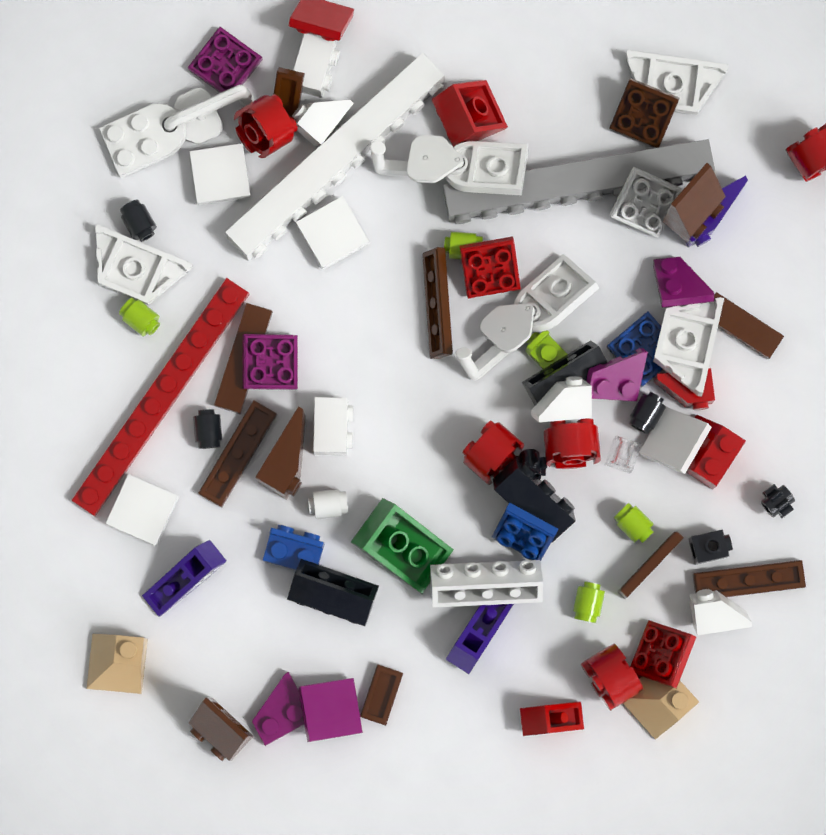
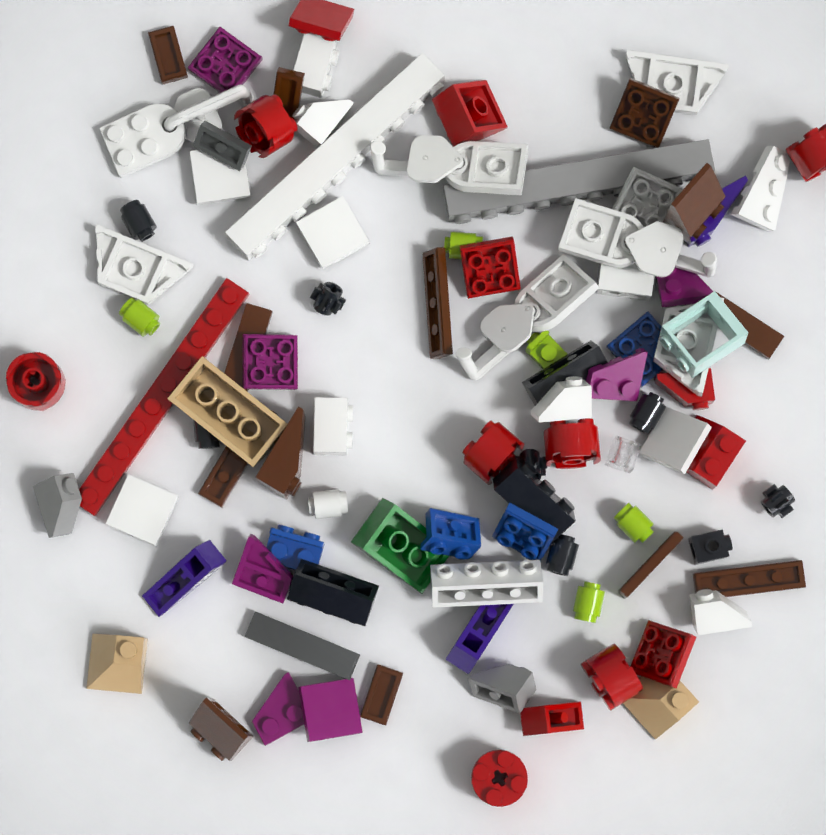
none -> red brick [6,352,66,411]
none -> light grey slope [33,473,82,538]
none -> reddish brown tile [148,26,188,85]
none -> tan slope [167,356,287,468]
none -> dark grey plate [193,121,252,171]
none -> magenta wing [232,534,294,604]
none -> dark grey slope [244,611,360,680]
none -> black gear [310,282,346,316]
none -> blue bracket [421,508,481,560]
none -> light grey slope [468,664,536,714]
none -> red brick [471,750,528,807]
none -> black brick [546,534,579,576]
none -> white plate [558,198,717,277]
none -> white brick [596,262,654,301]
none -> light aqua window [659,291,748,378]
none -> white wing [731,146,791,231]

